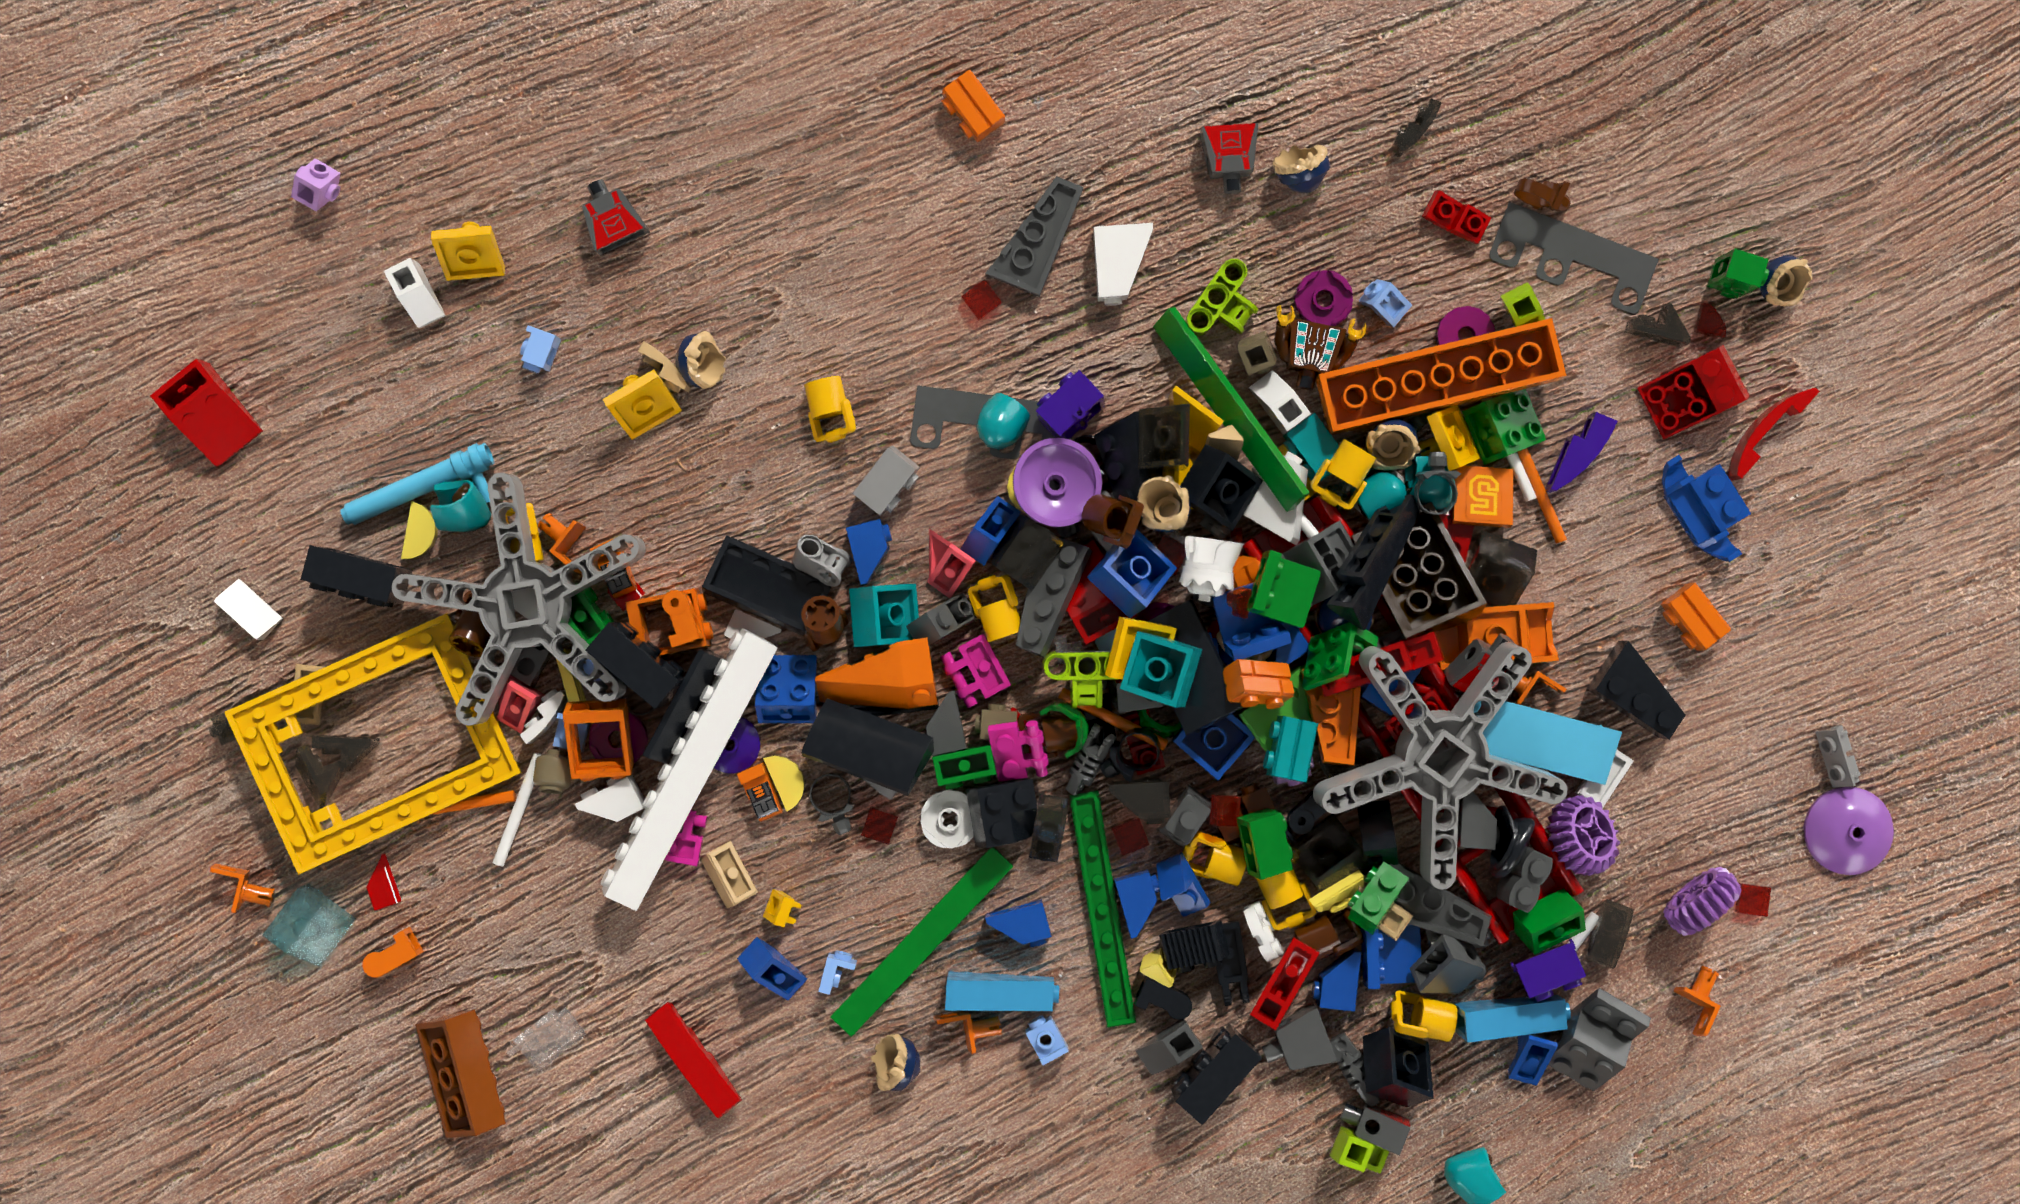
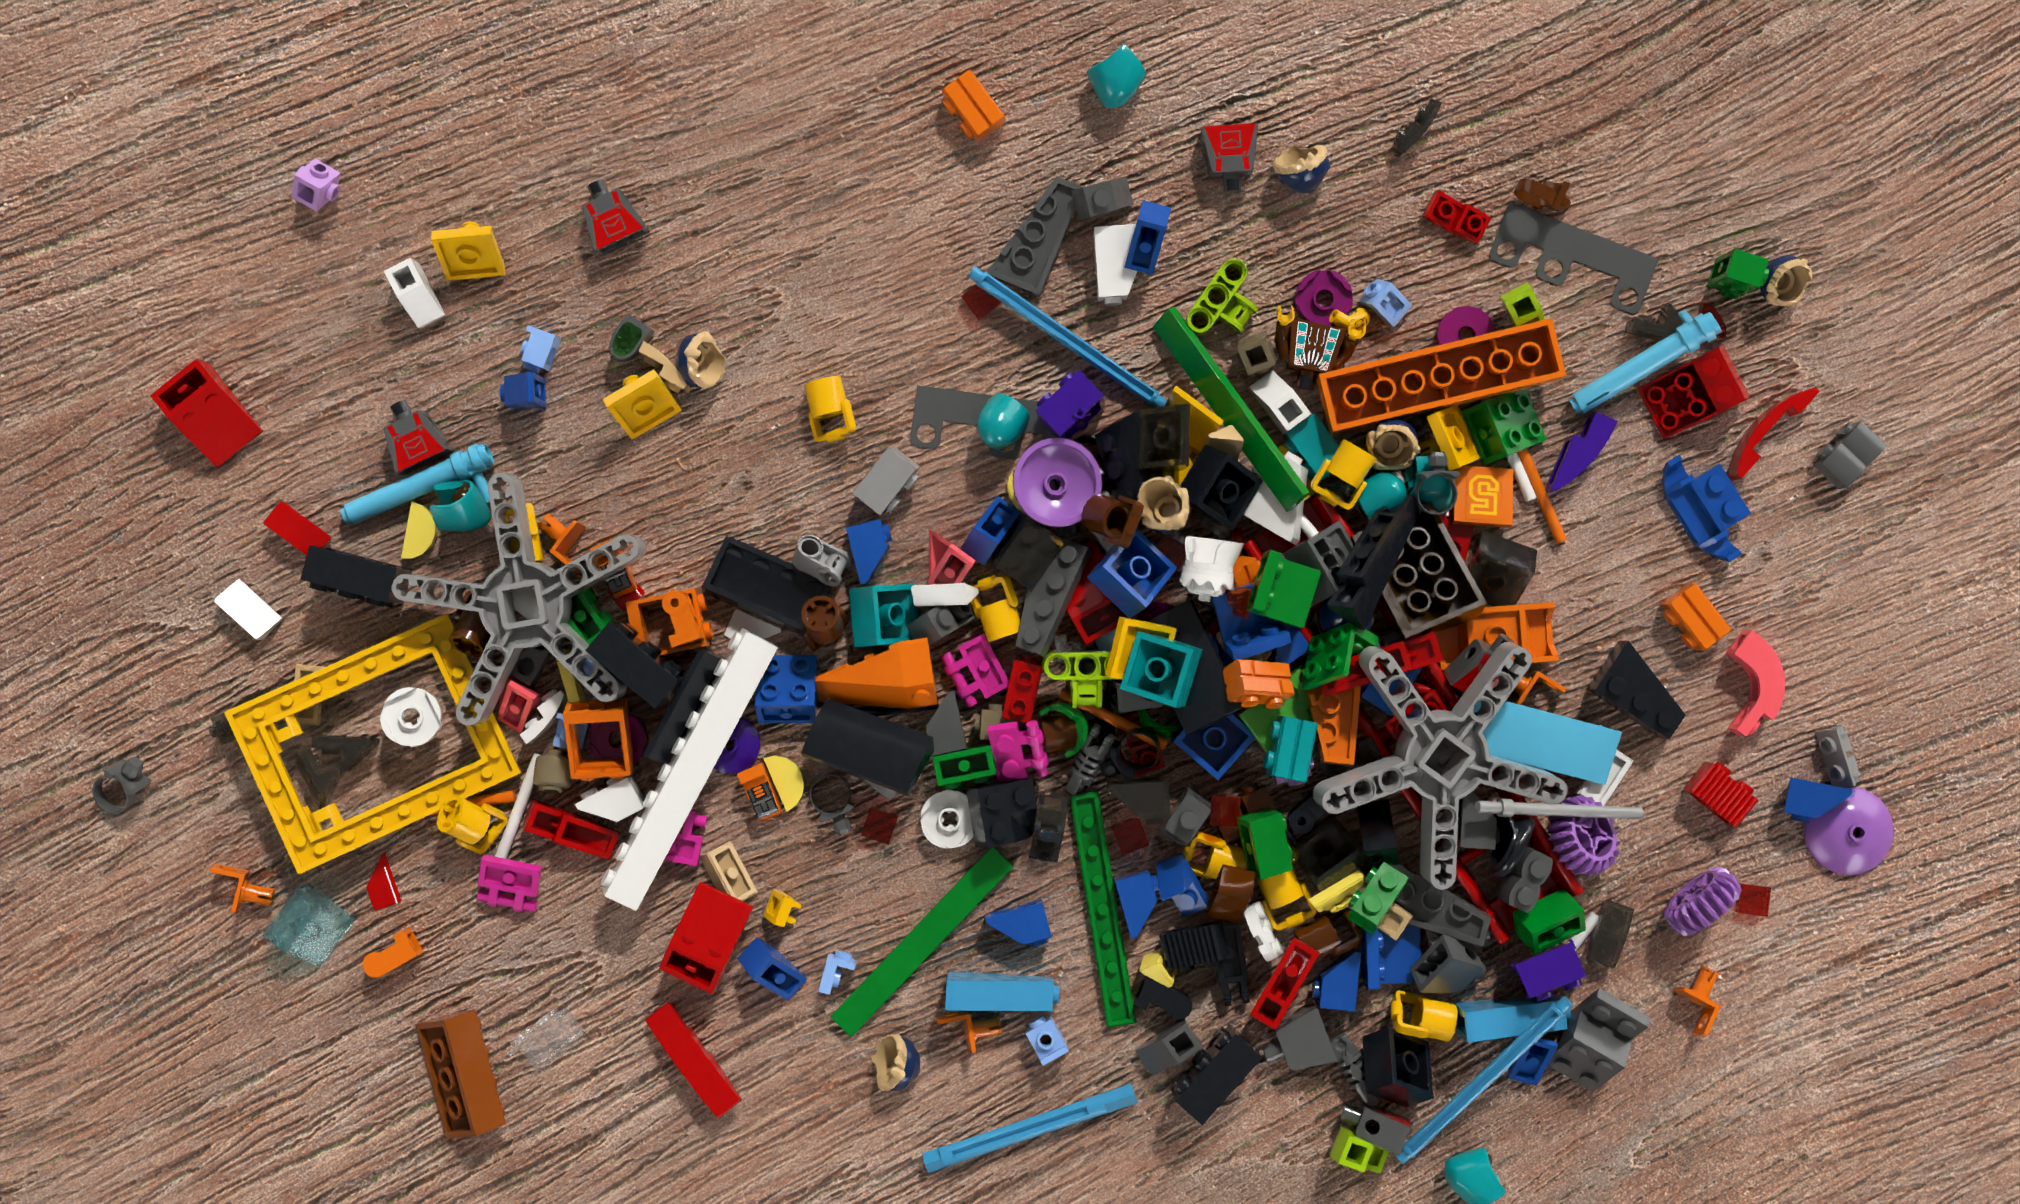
none -> dark grey piece [92,757,151,814]
none -> red slope [263,500,331,555]
none -> white plate [380,687,443,747]
none -> torso [383,400,454,475]
none -> yellow piece [437,796,508,854]
none -> dark pink plate [477,854,542,913]
none -> blue slope [500,372,546,409]
none -> red slope [522,799,620,860]
none -> rock [609,313,655,362]
none -> red slope [659,881,754,994]
none -> white slope [911,583,979,607]
none -> dark azure piece [922,1083,1138,1173]
none -> dark azure piece [967,266,1167,411]
none -> red bracket [1002,655,1043,723]
none -> dark grey slope [1071,176,1133,219]
none -> teal piece [1086,44,1147,108]
none -> blue slope [1124,200,1171,275]
none -> reddish brown piece [1207,864,1256,924]
none -> yellow arm [1329,308,1371,333]
none -> dark azure piece [1395,996,1573,1164]
none -> light grey bar [1475,799,1643,819]
none -> medium azure cylinder [1568,310,1722,414]
none -> red brick [1683,762,1759,828]
none -> coral arch [1725,630,1785,737]
none -> blue slope [1784,778,1855,823]
none -> dark grey brick [1814,421,1887,489]

